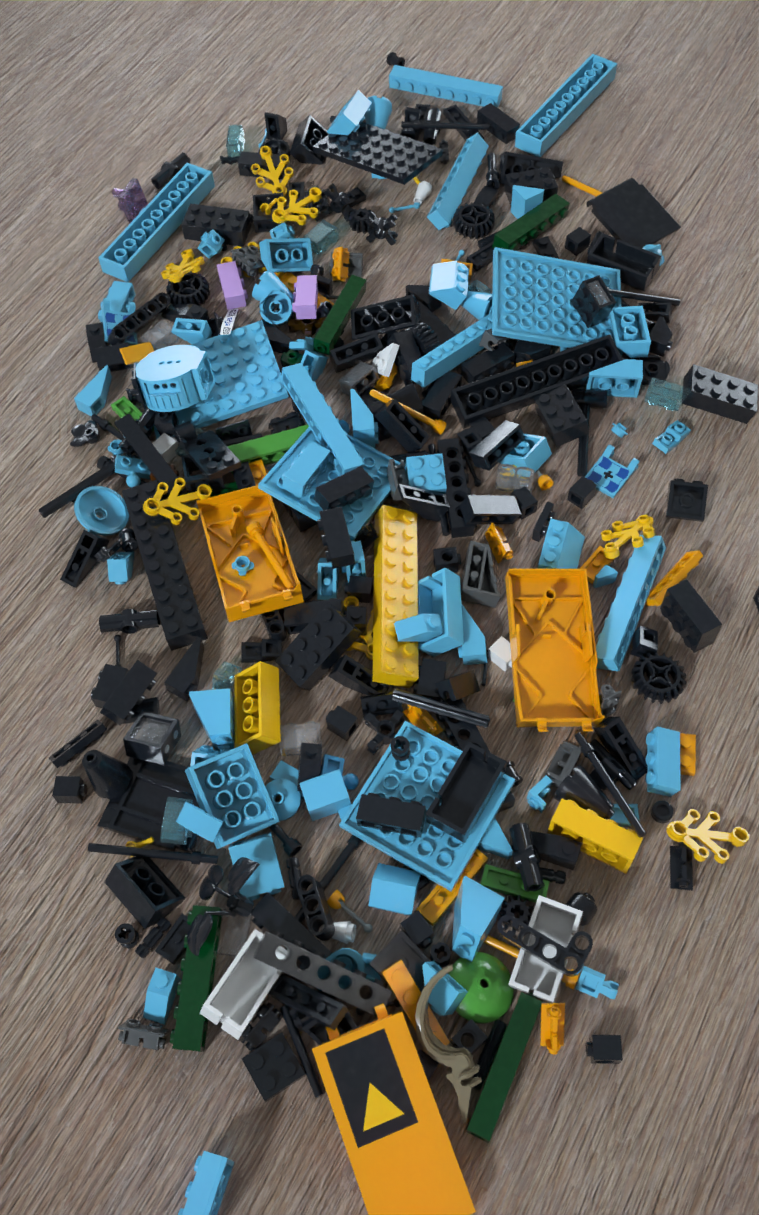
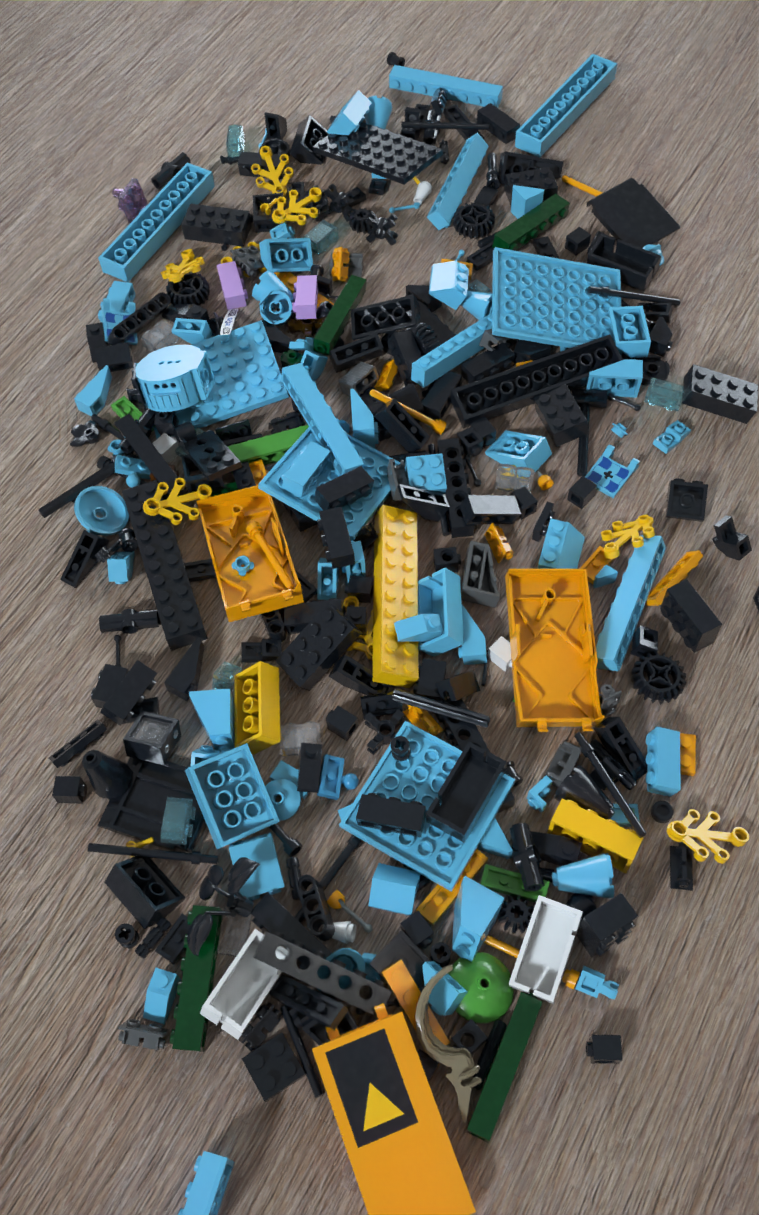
light orange slope [119,342,154,365] -> none
medium azure slope [176,802,224,842] -> none
medium azure brick [197,230,225,259] -> none
medium azure slope [299,769,351,821] -> none
white wing [372,343,400,377] -> none
black brick [469,420,525,471] -> none
black beam [497,915,593,977] -> none
light orange hinge [540,1003,565,1055] -> none
black piece [571,275,617,328] -> none
none -> black hinge [184,559,217,582]
none -> black tile [368,179,387,195]
none -> black plate [431,87,448,116]
none -> medium azure cone [552,853,614,899]
none -> black brick [576,893,639,958]
none -> black hinge [607,393,641,411]
none -> black brick [713,515,752,561]

